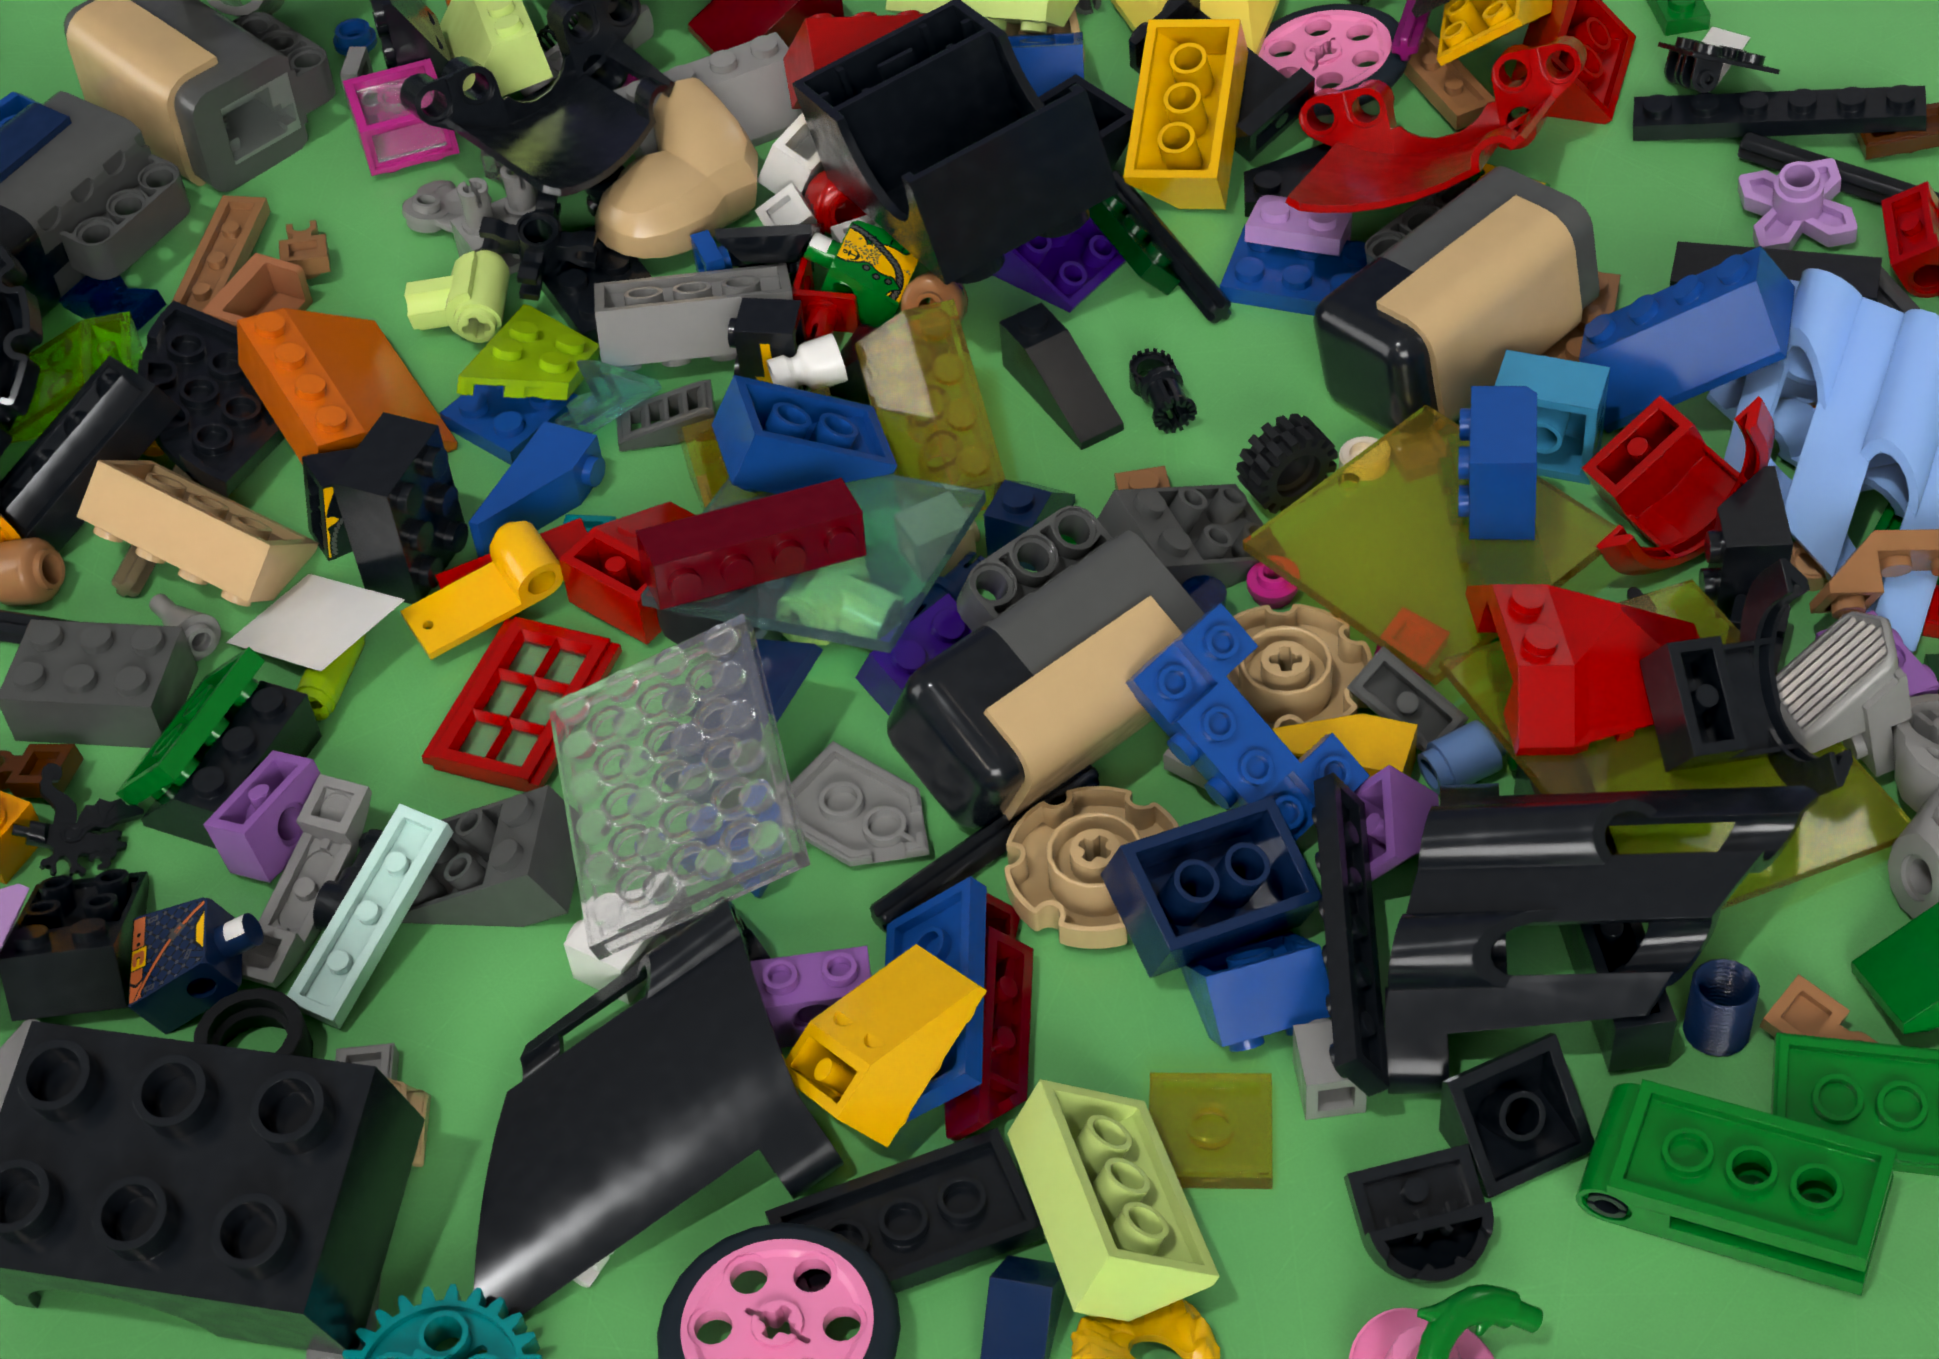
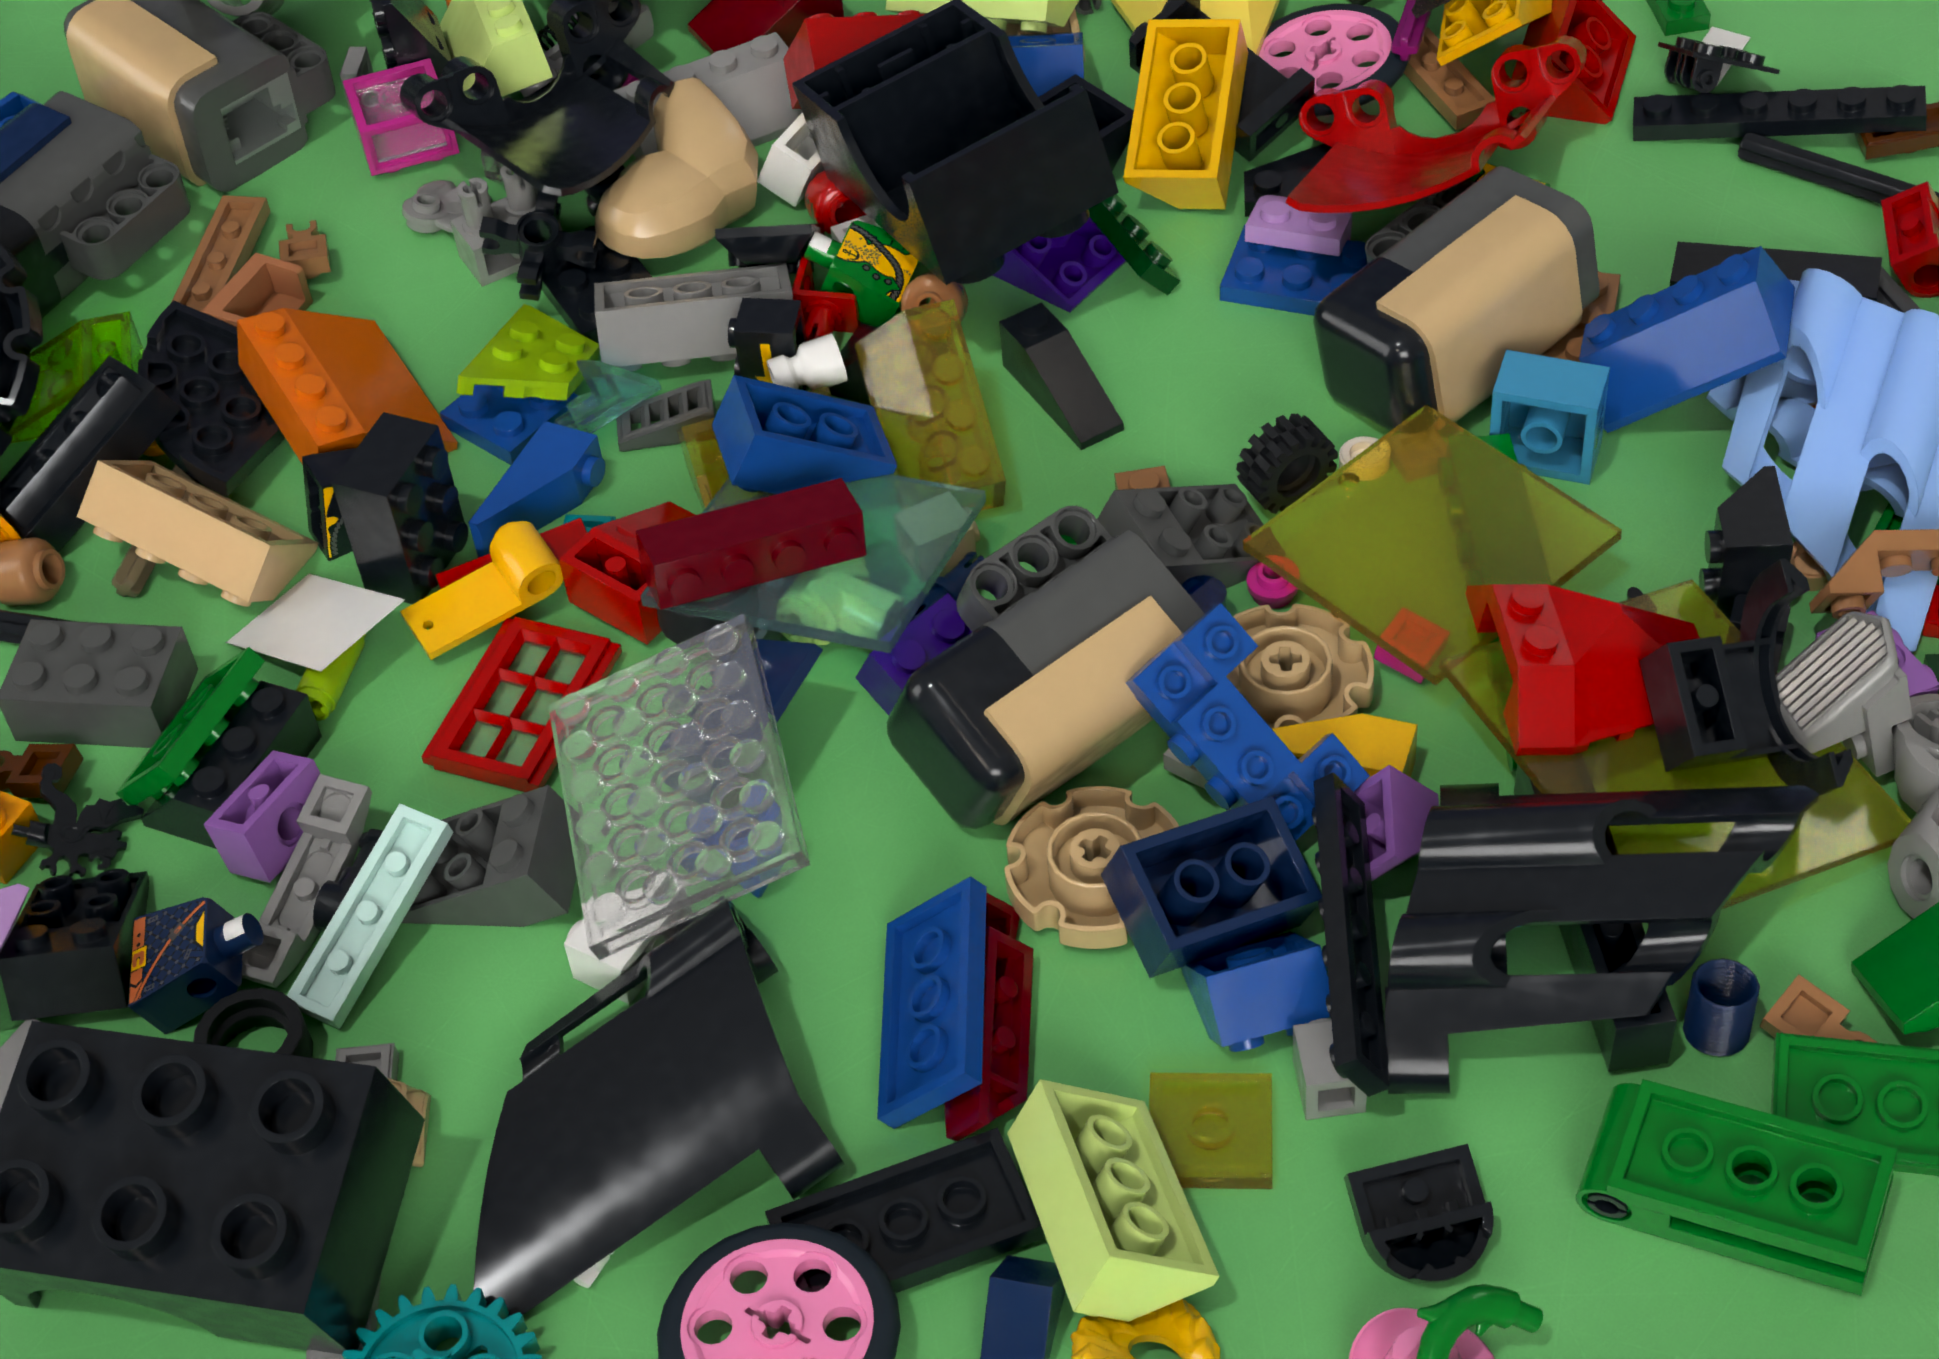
clear blue slope [59,275,167,333] -> none
light grey cone [149,594,221,661] -> none
blue plate [333,18,377,56] -> none
yellowish green piece [404,250,510,343] -> none
blue plate [690,230,732,272] -> none
medium lavender brick [750,946,872,1048] -> none
white plate [754,182,817,226] -> none
light grey tile [769,741,929,867] -> none
yellow slope [785,944,987,1148] -> none
black axle [870,764,1100,933] -> none
dark blue slope [983,480,1075,571] -> none
black axle [1112,170,1231,323] -> none
black connector [1129,348,1197,433] -> none
dark grey slope [1347,646,1469,752] -> none
medium blue brick [1417,720,1506,795] -> none
black slope [1439,1033,1594,1198] -> none
blue hinge [1458,386,1537,540] -> none
red piece [1582,395,1775,576] -> none
lavender plant [1738,158,1858,250] -> none

